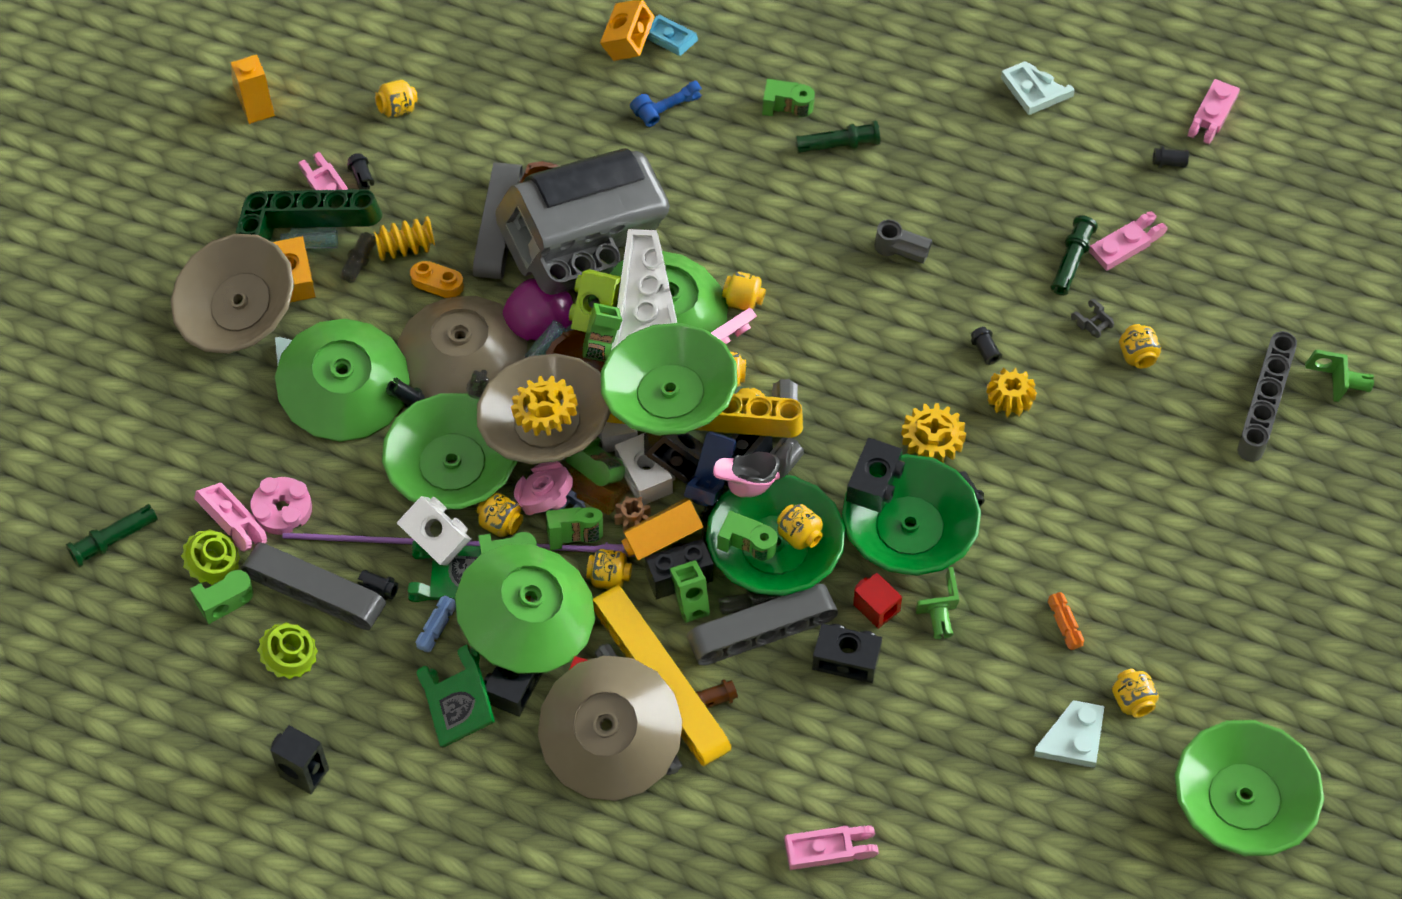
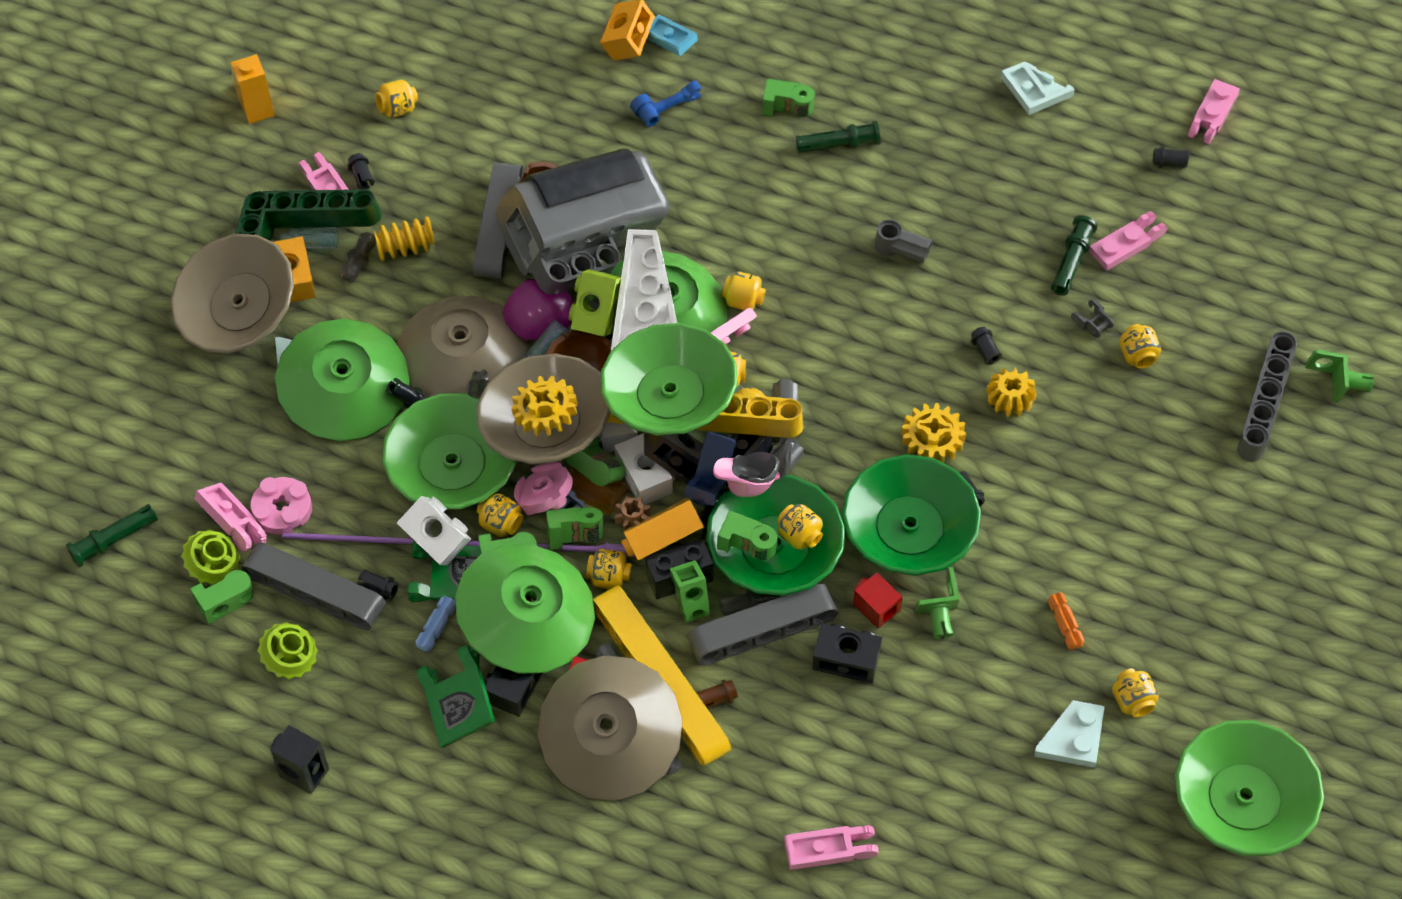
light orange plate [410,261,464,298] -> none
bright green leg [582,303,622,362] -> none
black brick [846,437,905,513] -> none

